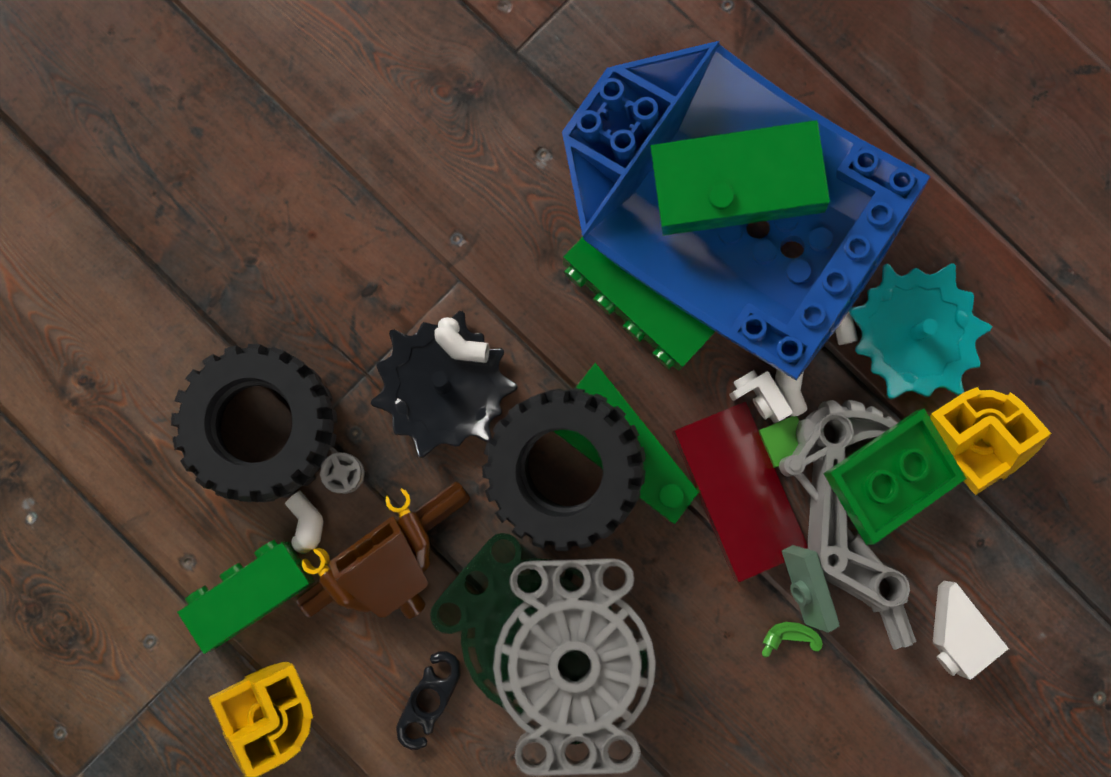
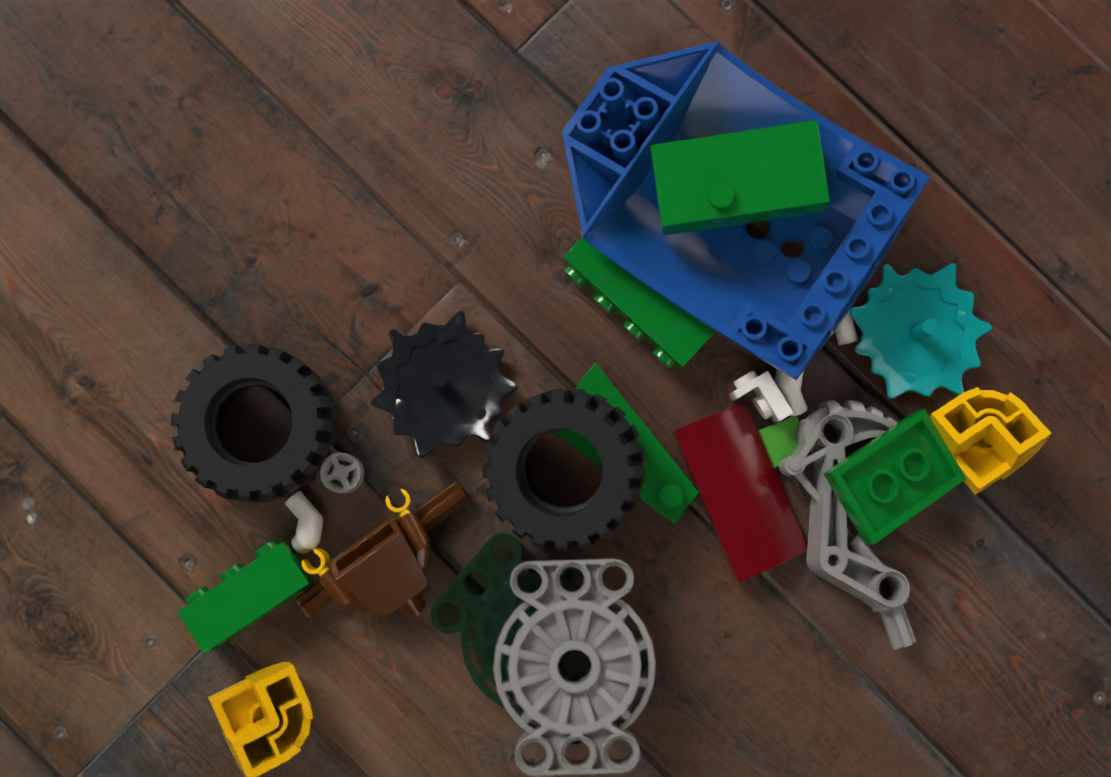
black piece [396,651,461,750] -> none
white arm [434,317,489,363] -> none
bright green piece [762,622,823,658] -> none
sand green plate [782,545,840,633] -> none
white slope [933,581,1009,680] -> none

